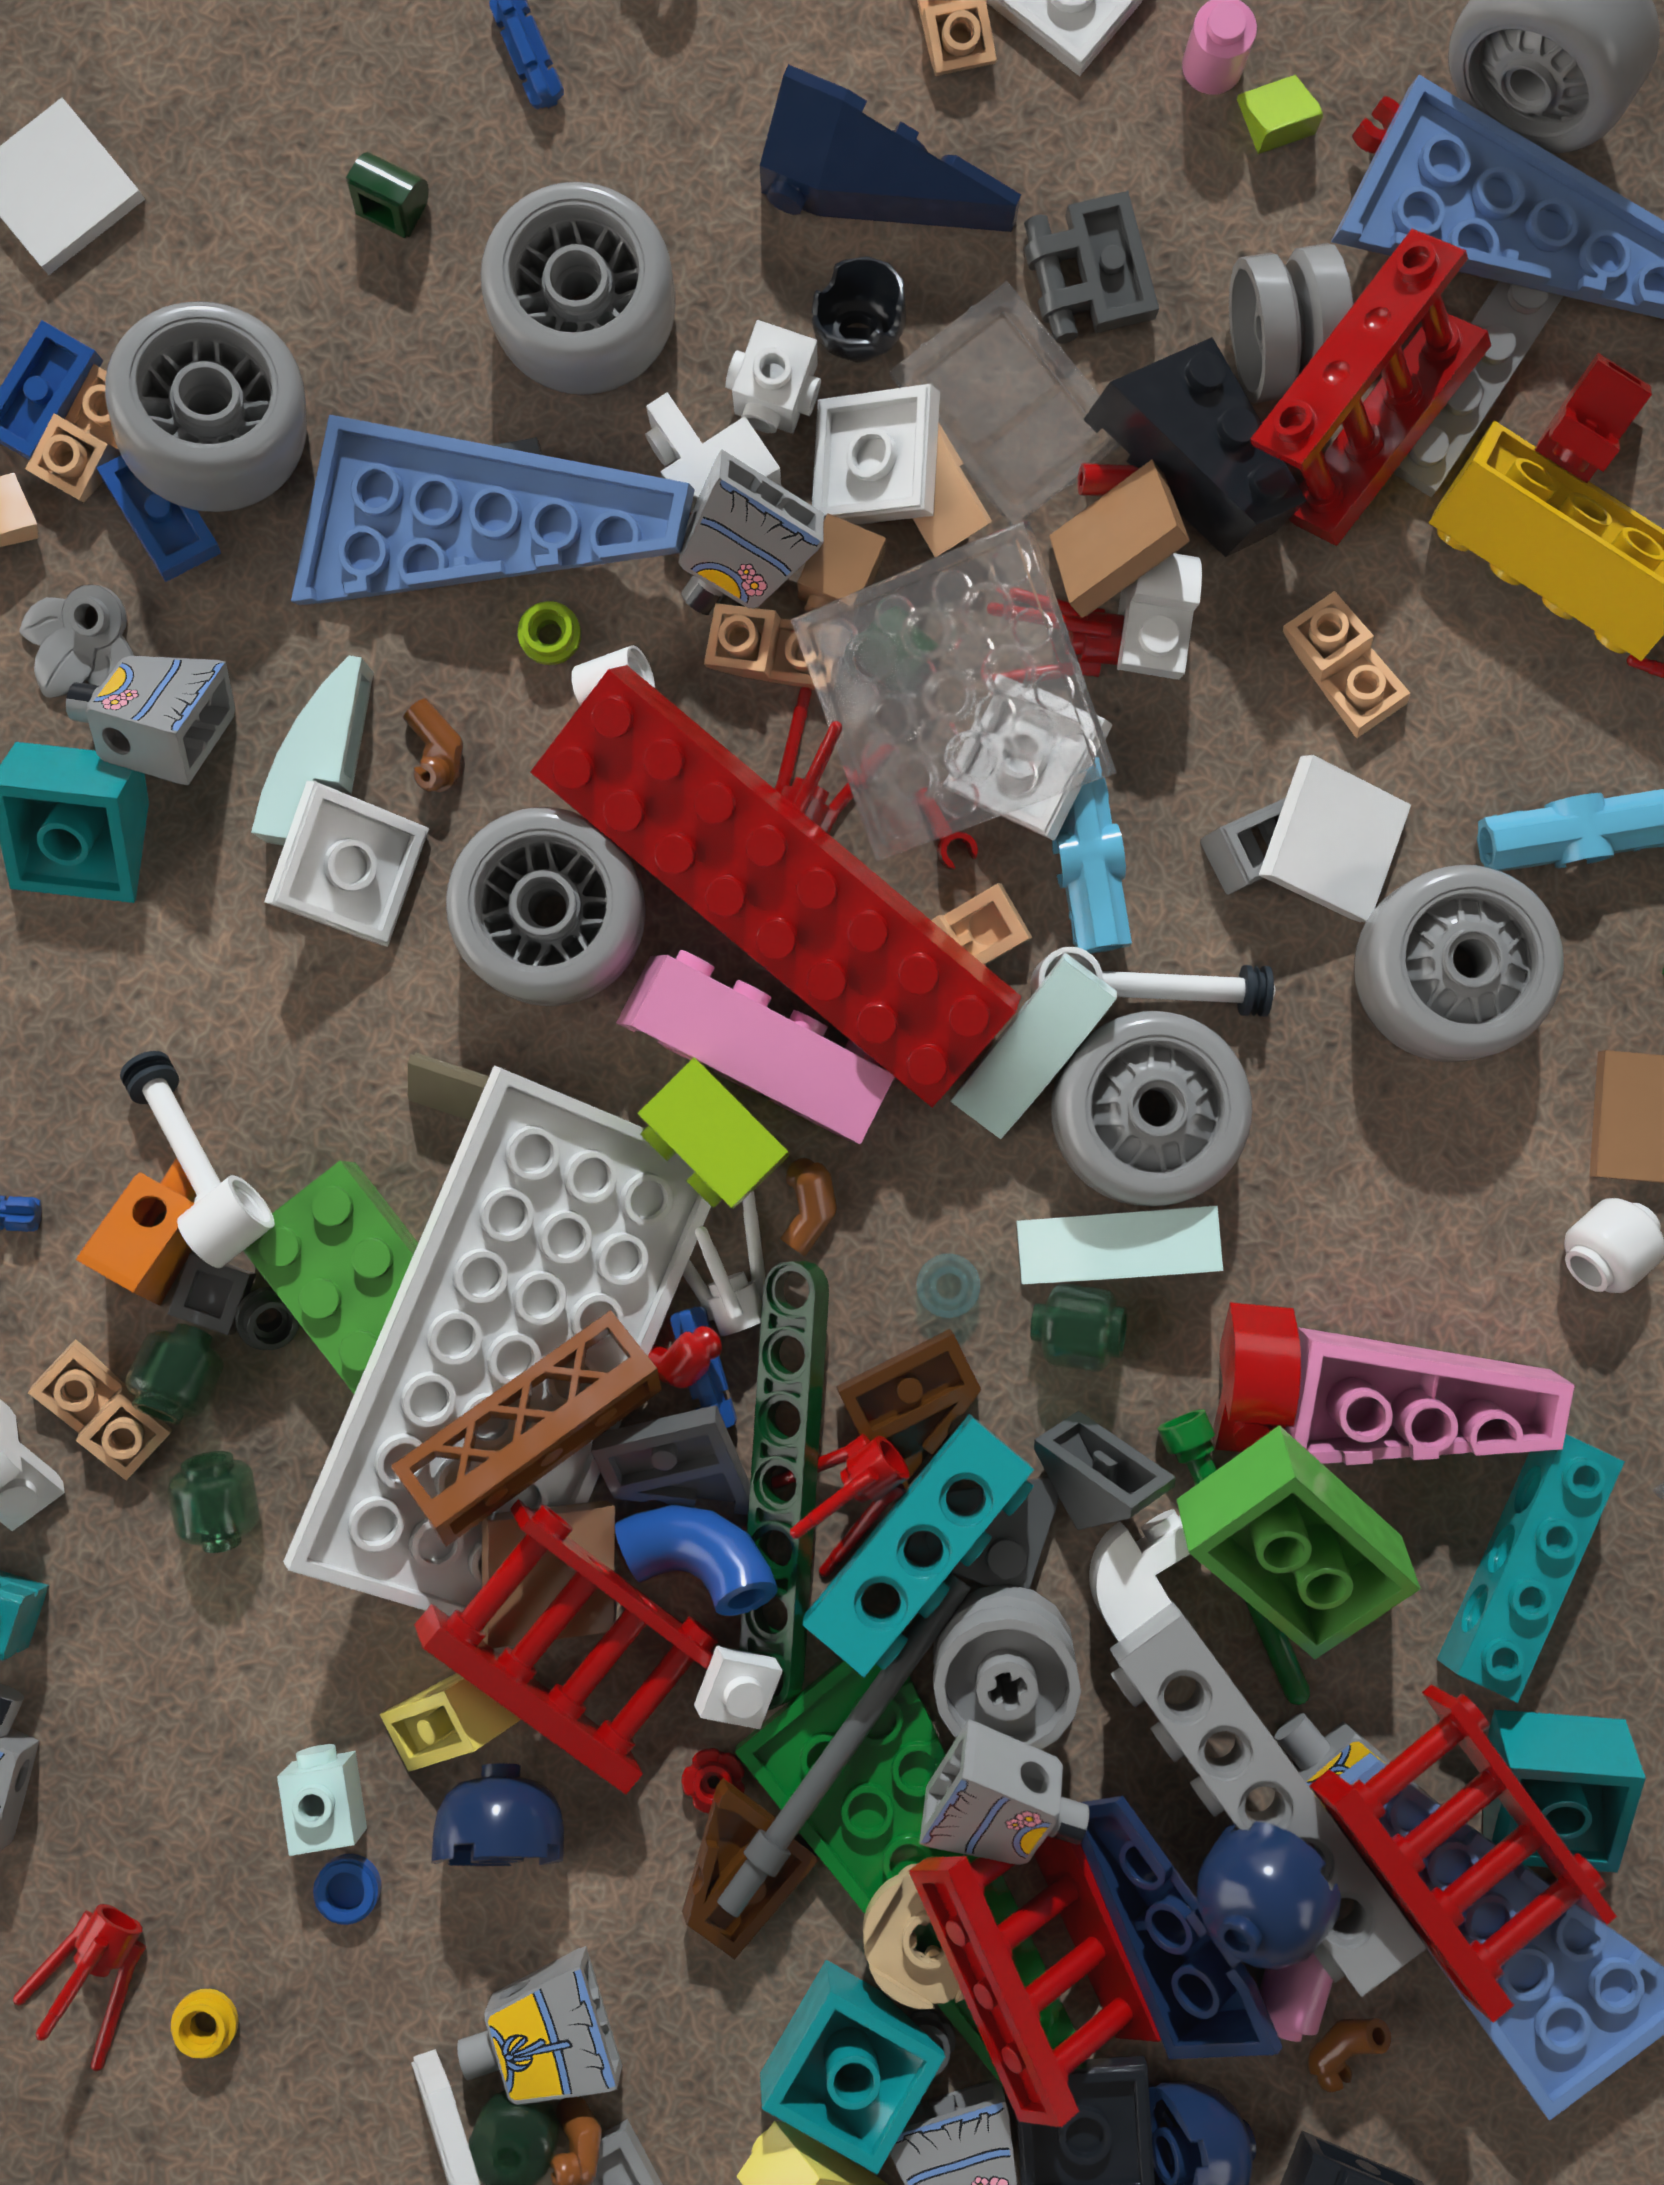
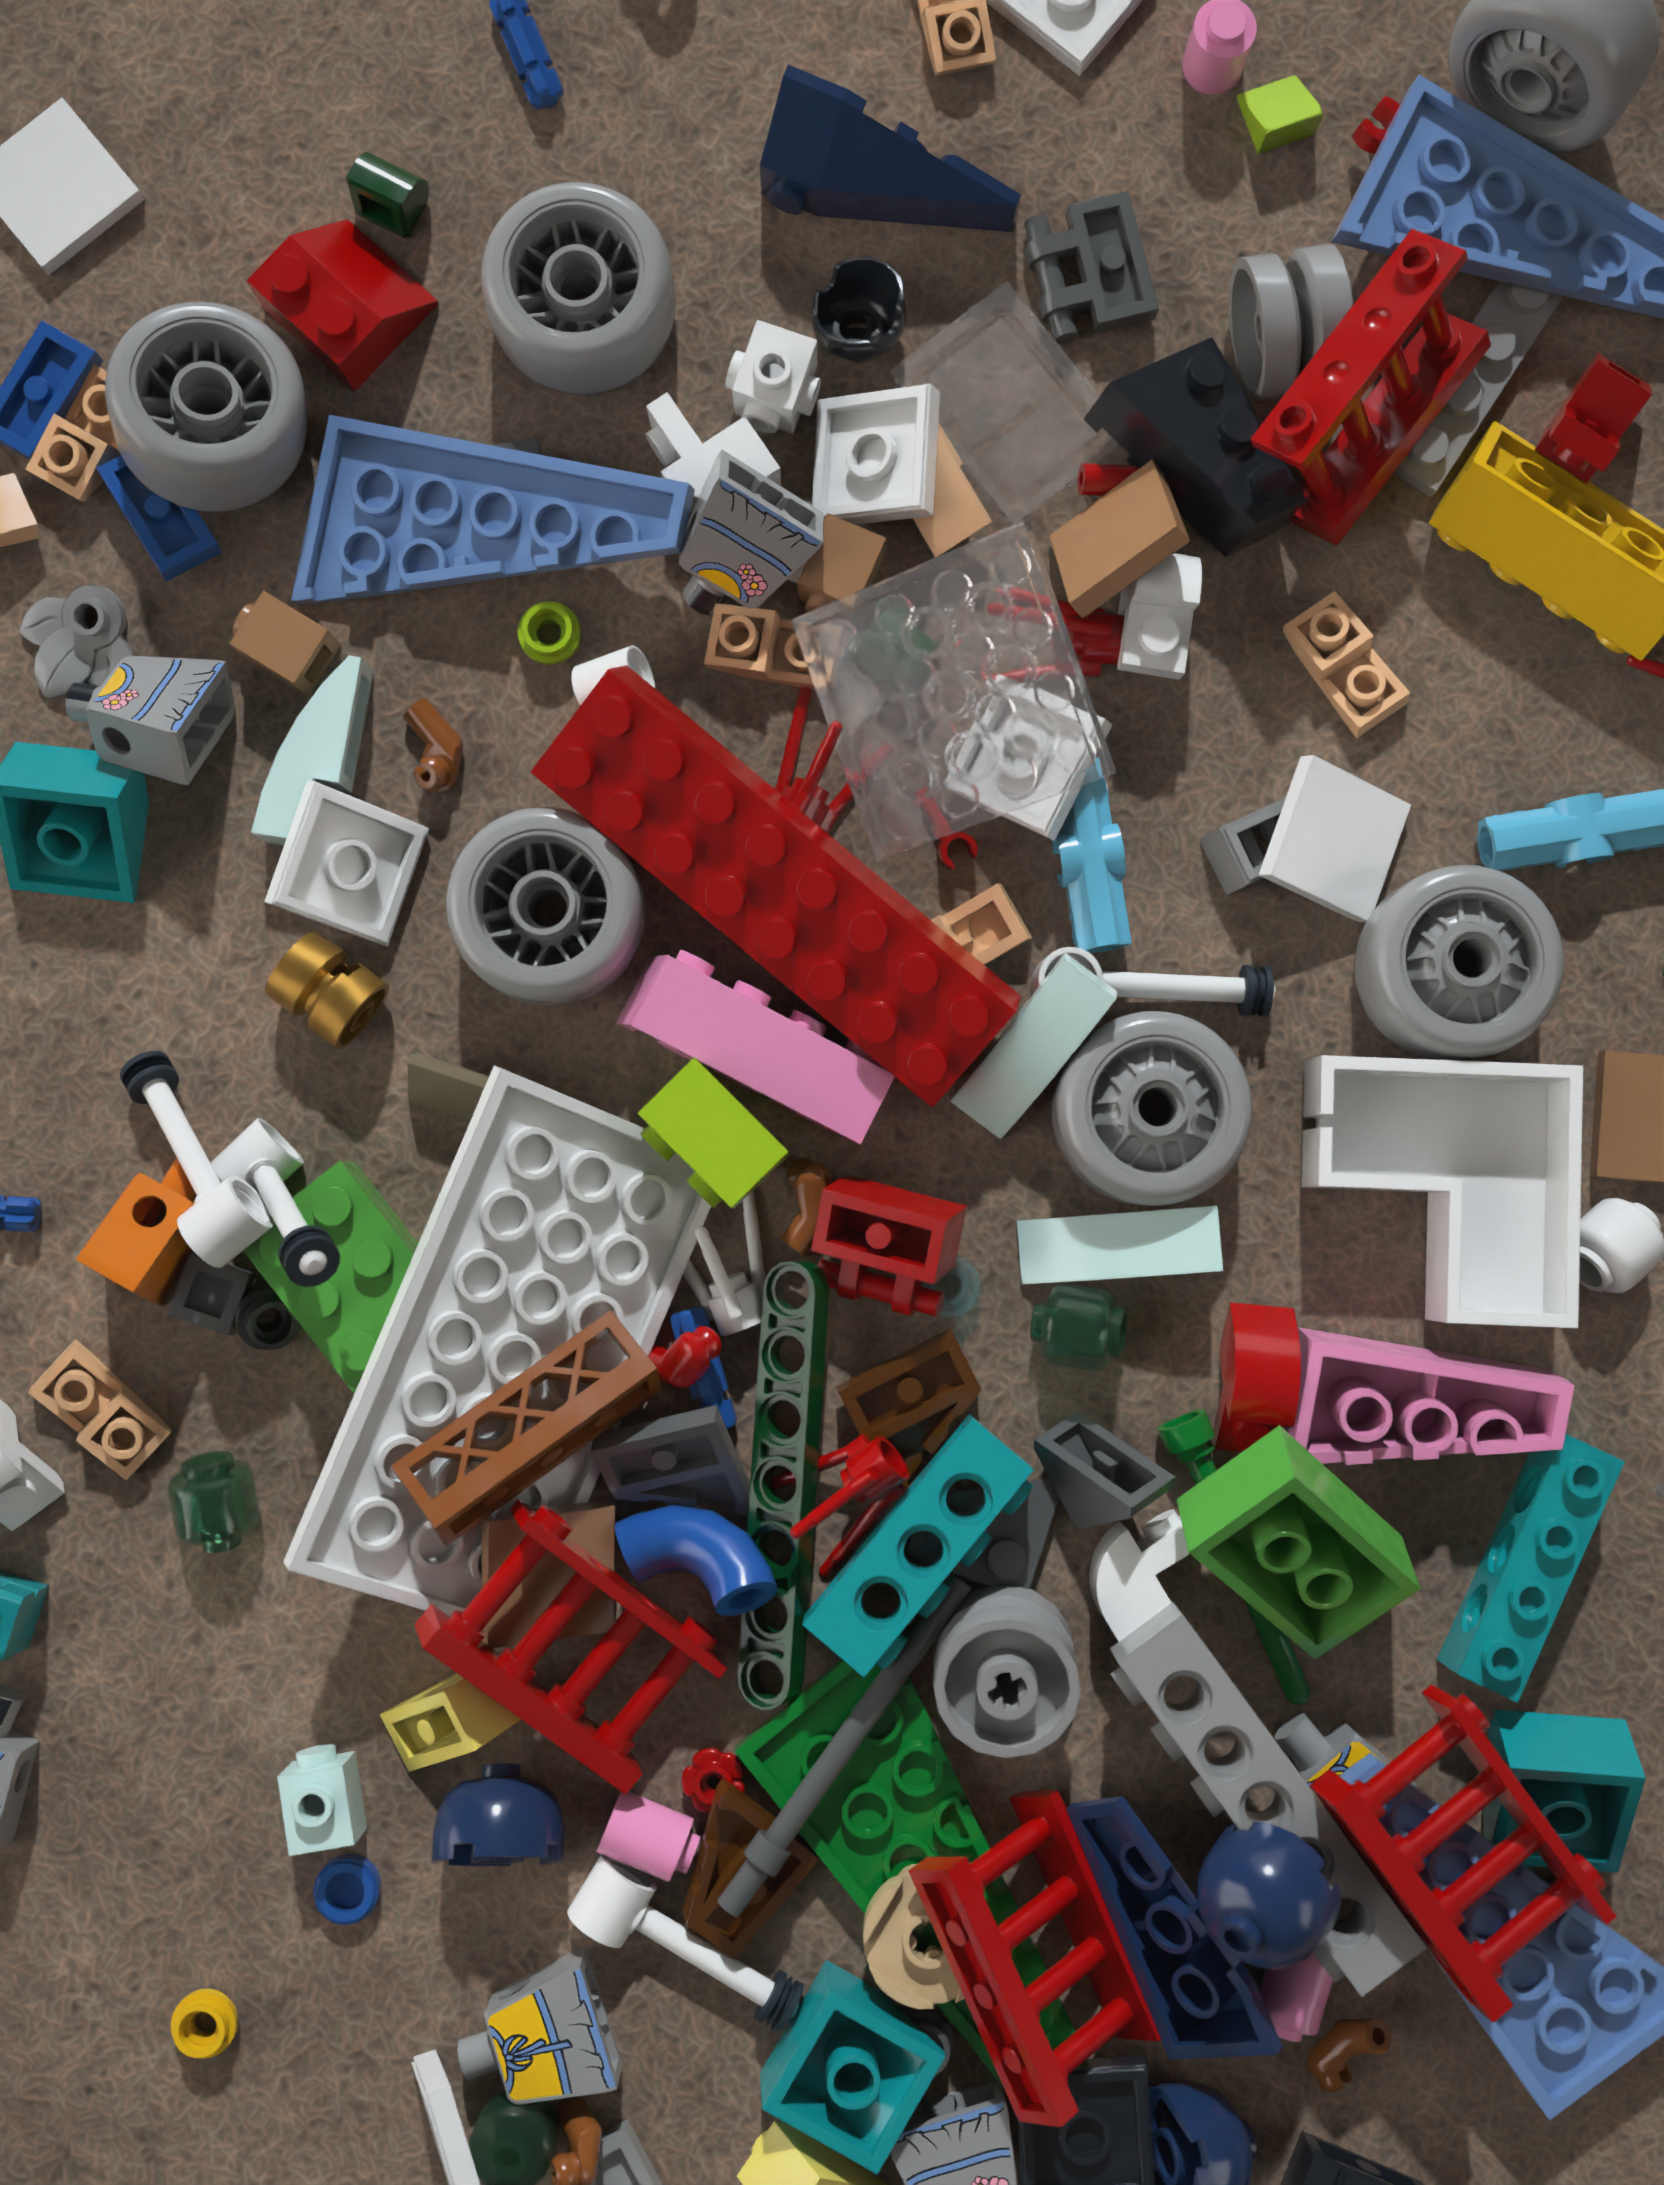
red plant [13,1904,147,2071] -> none
clear green head [125,1323,224,1425] -> none
white plate [694,1646,783,1729] -> none
light grey torso [920,1720,1089,1865] -> none
none -> white piece [211,1118,340,1287]
none -> medium nougat brick [229,590,341,697]
none -> red slope [246,219,439,392]
none -> pearl gold wheel [265,930,390,1050]
none -> white piece [567,1854,804,2033]
none -> bright pink brick [596,1791,701,1882]
none -> red brick [811,1175,967,1317]
none -> white piece [1301,1055,1583,1328]

